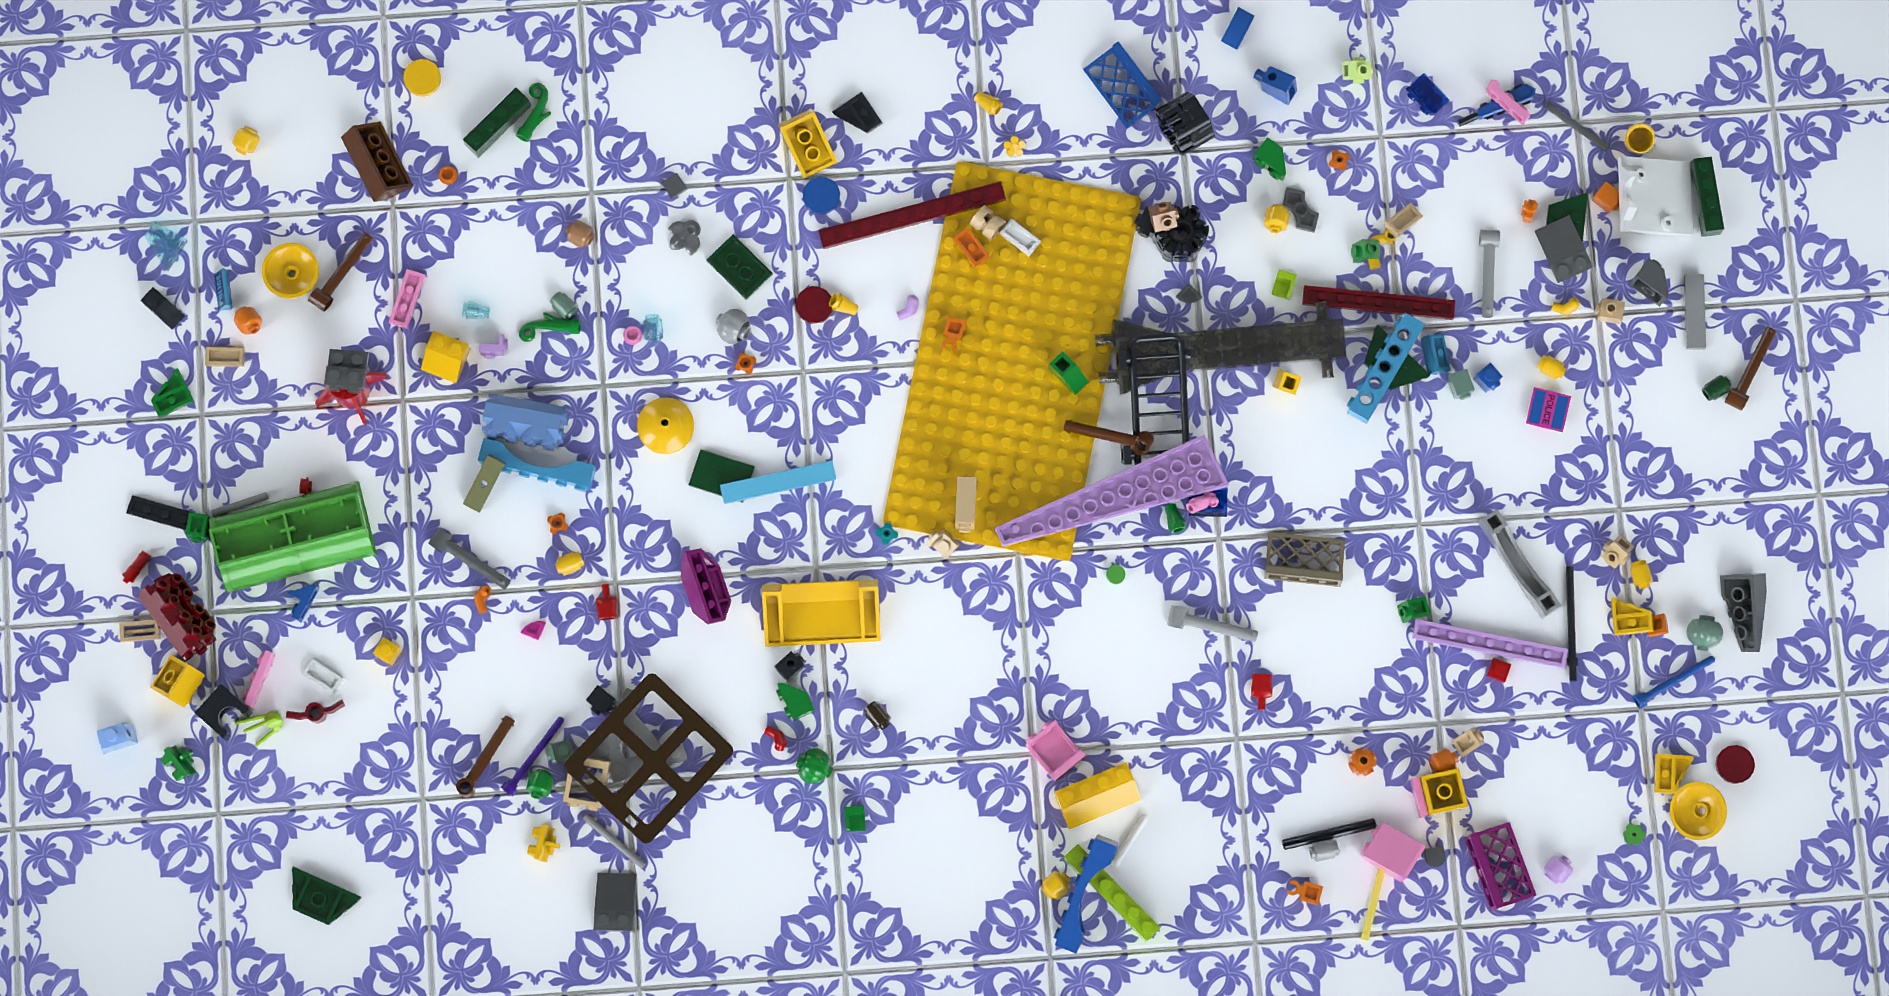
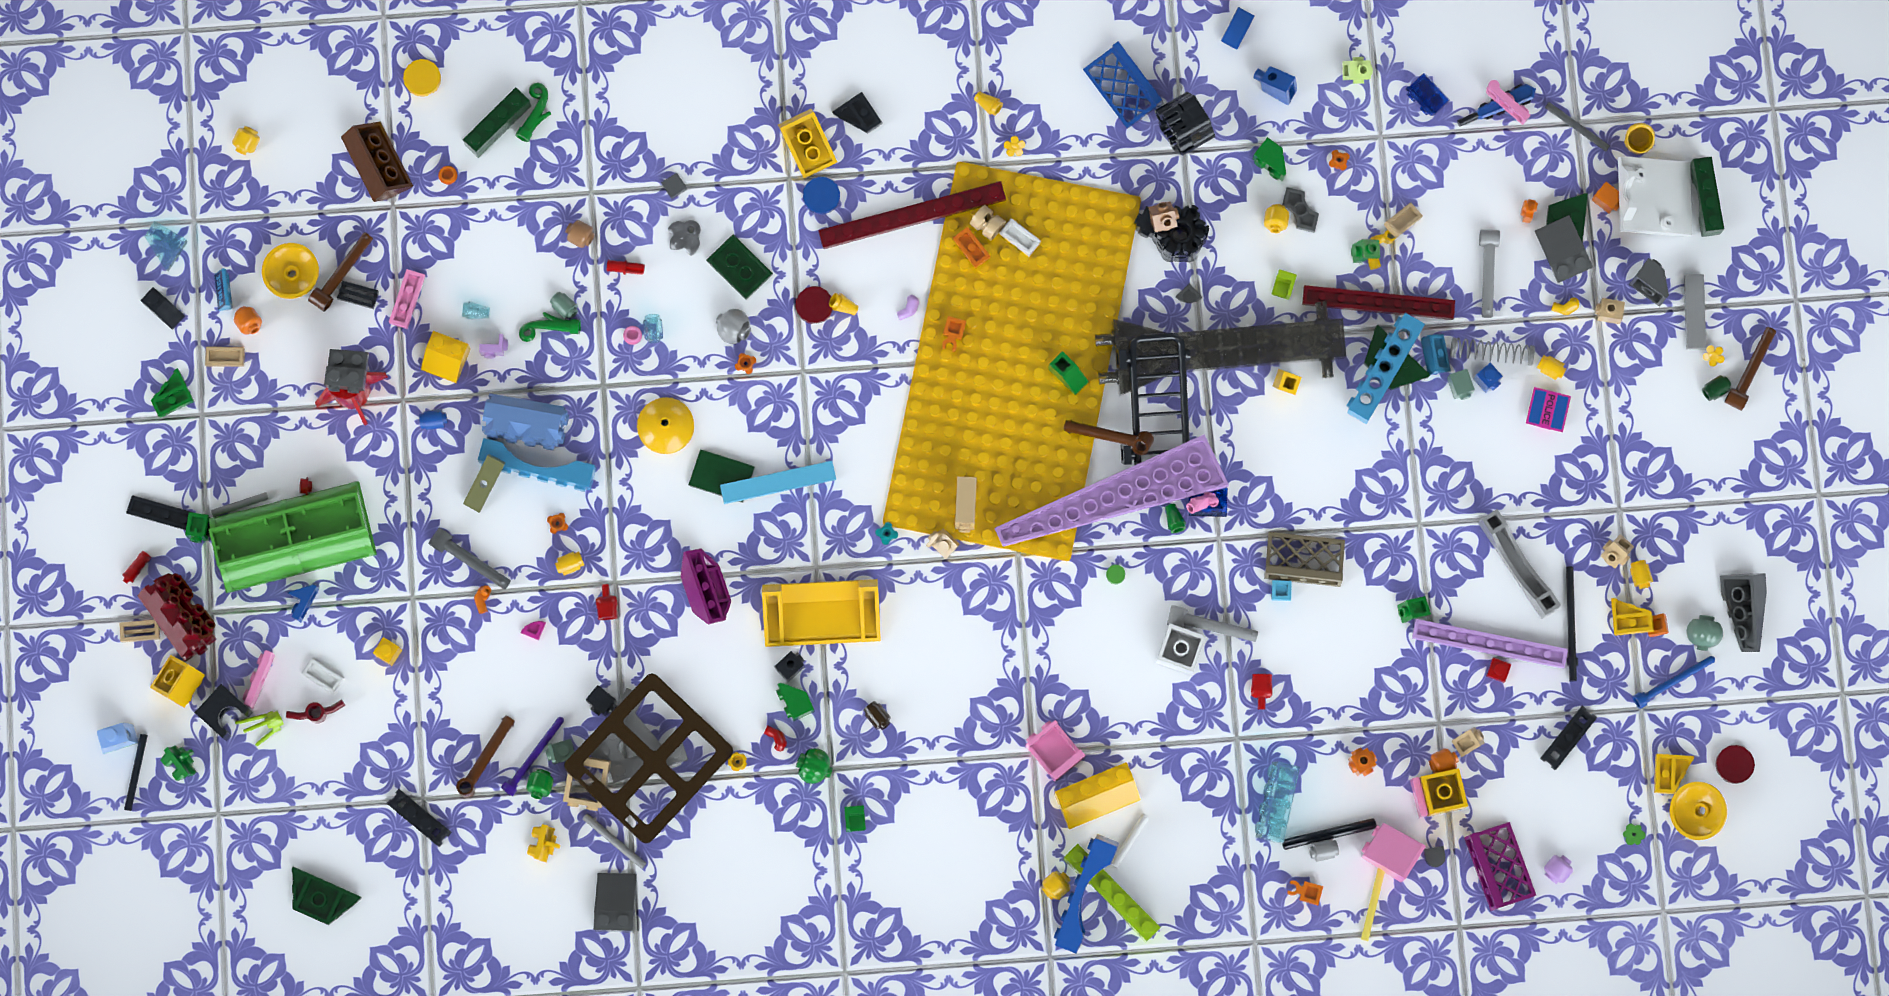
none -> black bar [124,734,148,811]
none -> black tile [337,280,379,310]
none -> black plate [386,789,452,847]
none -> blue brick [419,409,448,430]
none -> red axle [606,259,645,275]
none -> yellow plate [728,752,747,771]
none -> white brick [1155,623,1206,676]
none -> clear light blue brick [1255,761,1300,843]
none -> medium azure tile [1271,580,1292,601]
none -> light grey piece [1450,337,1535,366]
none -> black plate [1540,705,1597,770]
none -> yellow plant [1703,345,1725,367]

